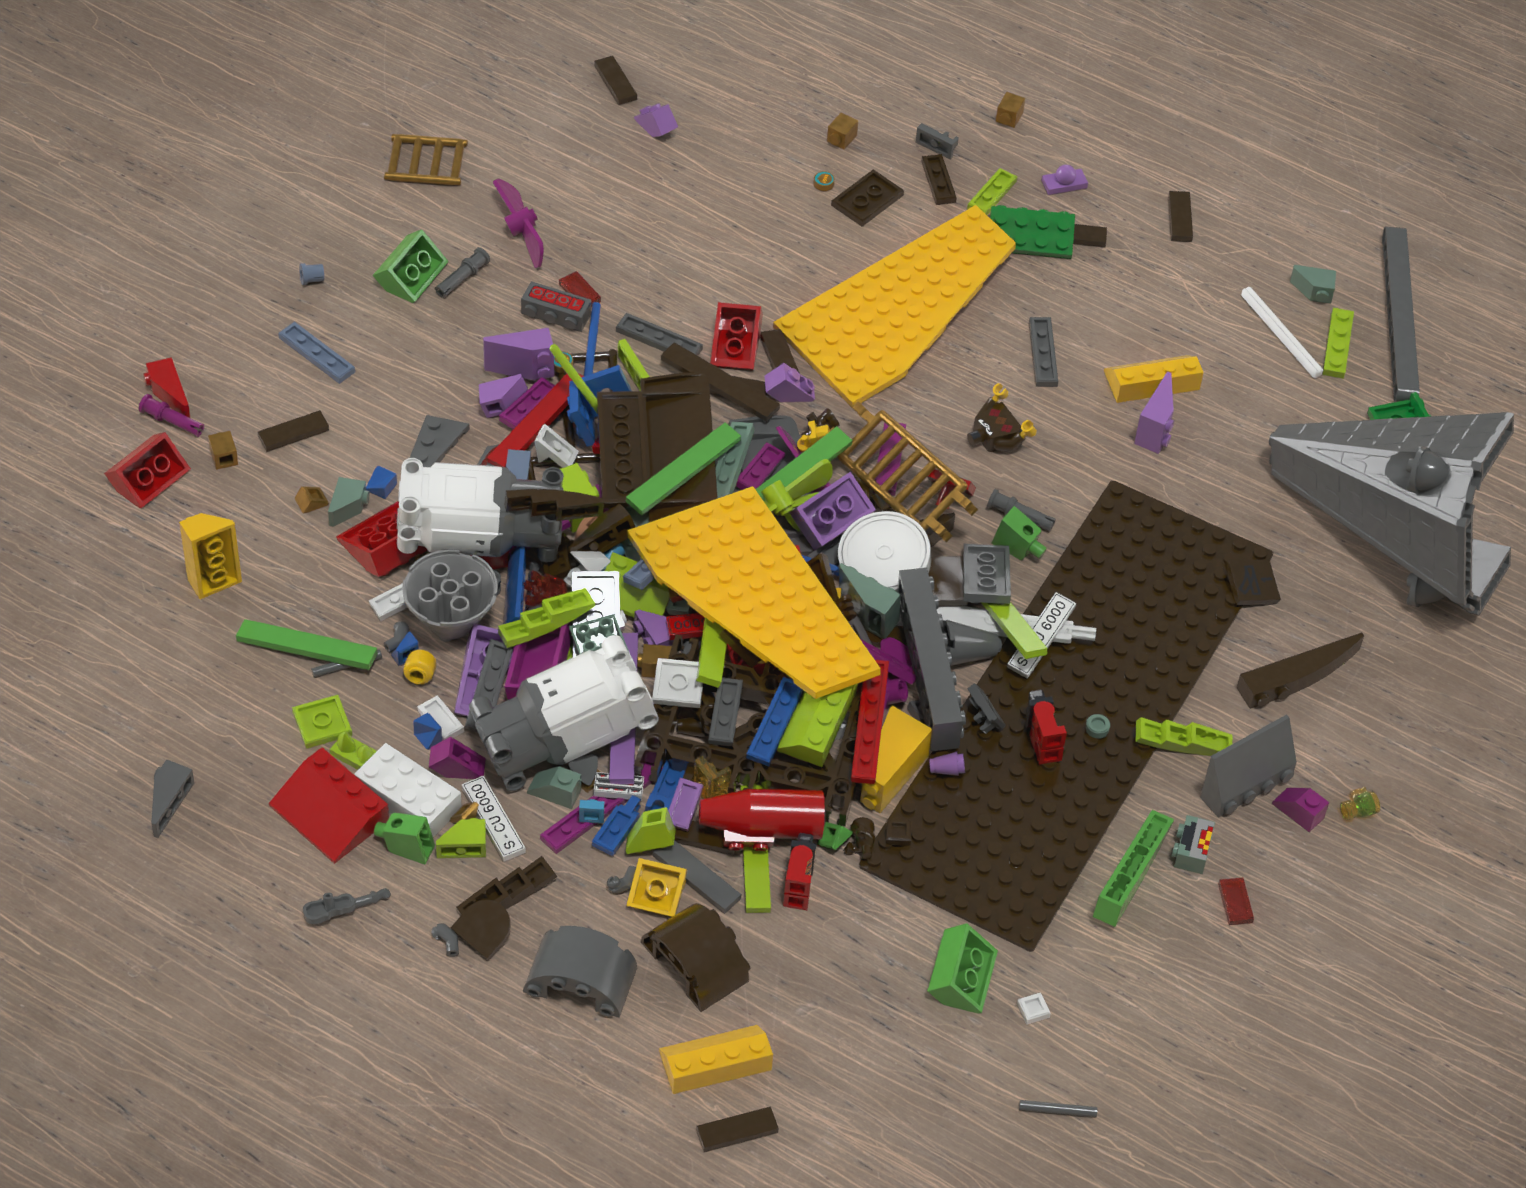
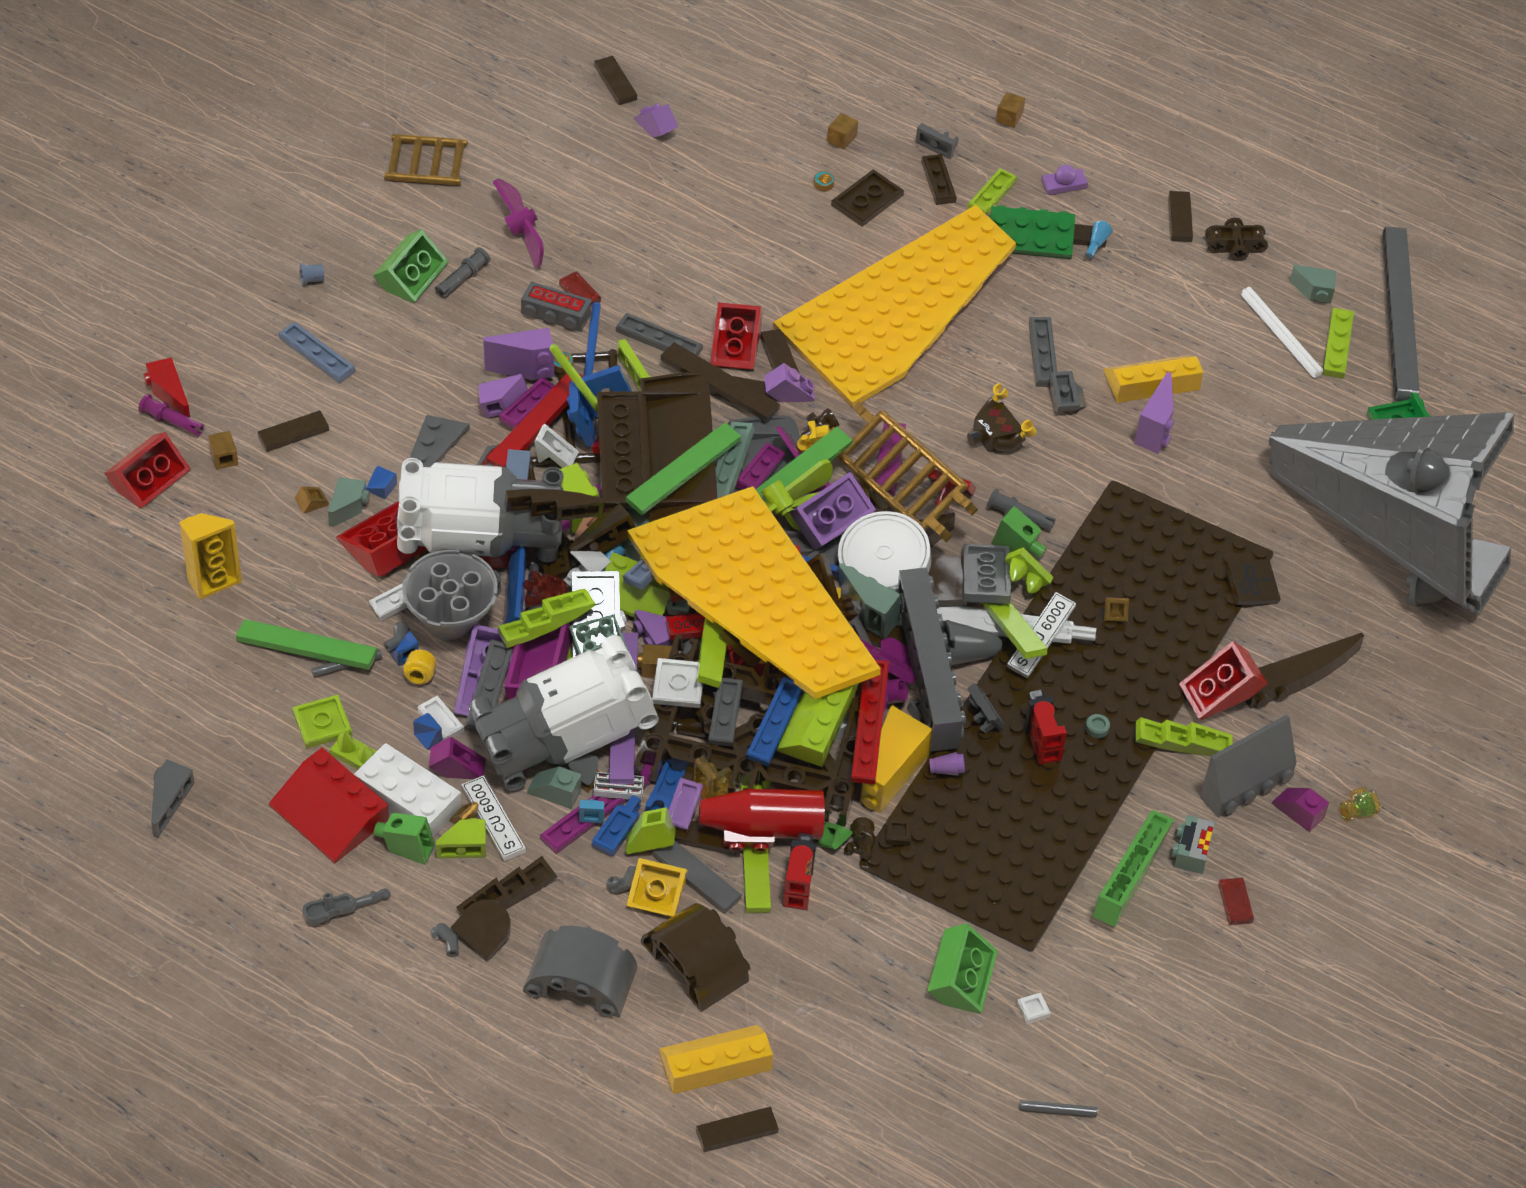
none -> lime tile [1005,547,1053,593]
none -> dark grey slope [1050,371,1087,412]
none -> dark azure cone [1085,221,1113,258]
none -> pearl gold slope [1104,597,1129,622]
none -> red slope [1179,641,1267,720]
none -> dark brown axle [1205,217,1268,261]

